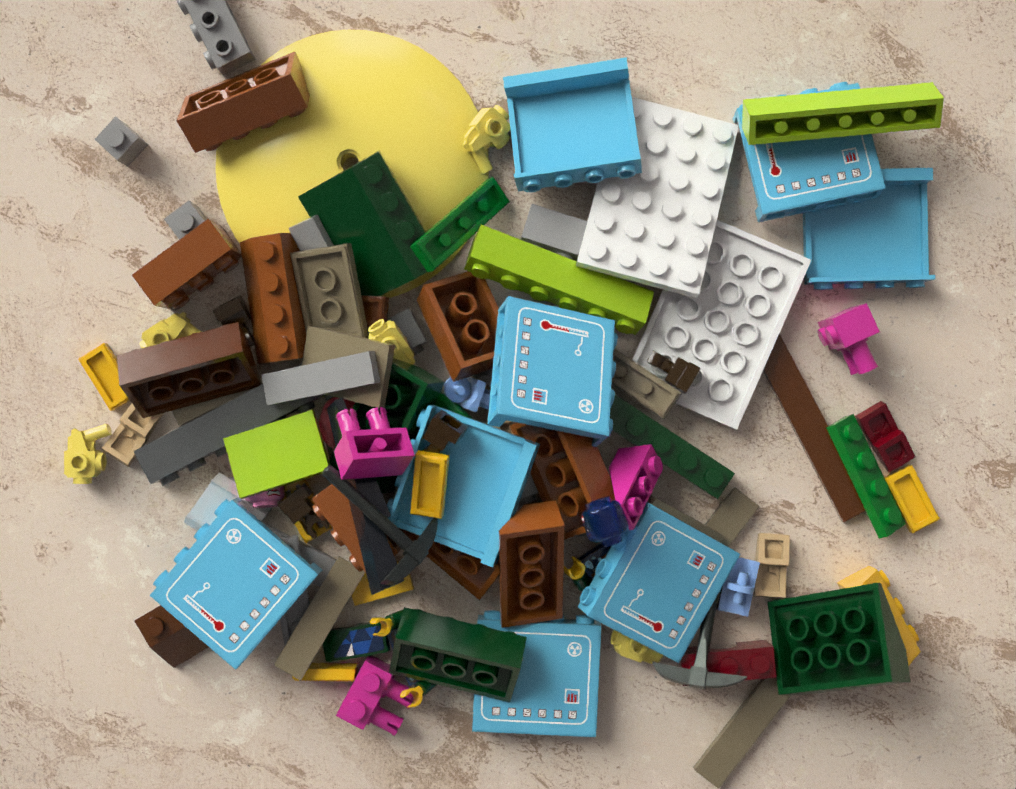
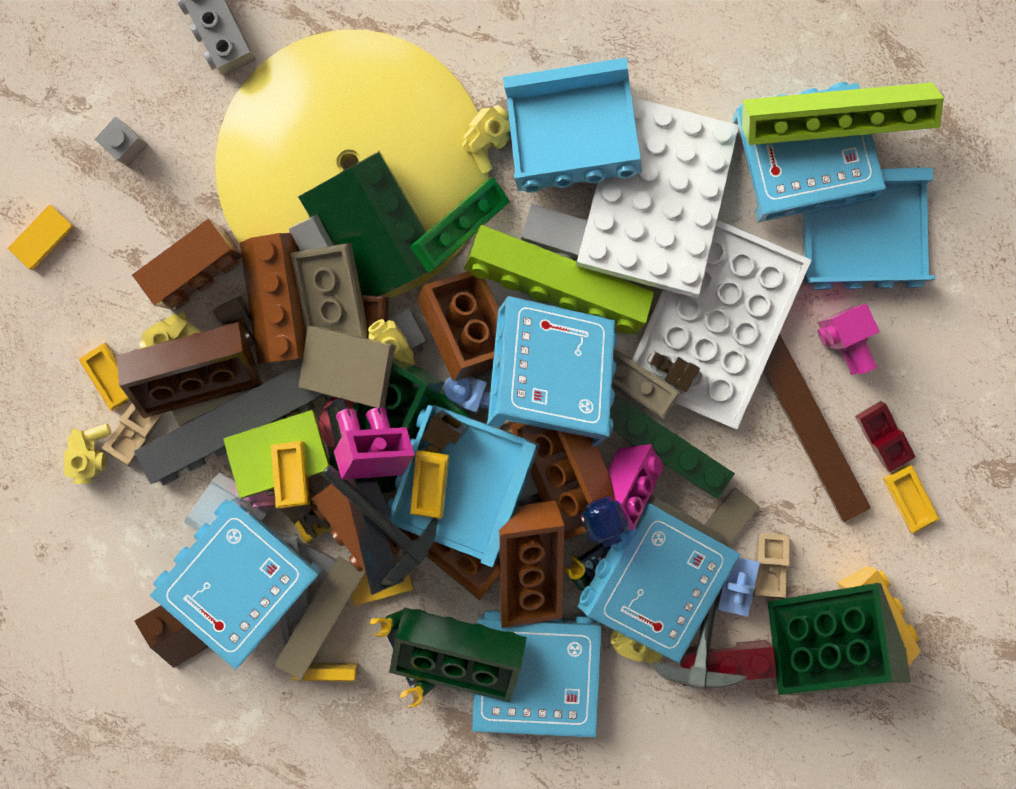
light grey brick [164,201,207,240] -> none
dark orange slope [176,51,310,153] -> none
light grey tile [261,351,380,405] -> none
slope [323,622,391,662] -> none
dark pink brick [336,655,414,737] -> none
dark tan tile [693,678,791,789] -> none
green plate [826,414,906,538] -> none
none -> yellow tile [7,204,75,270]
none -> yellow tile [271,441,310,509]

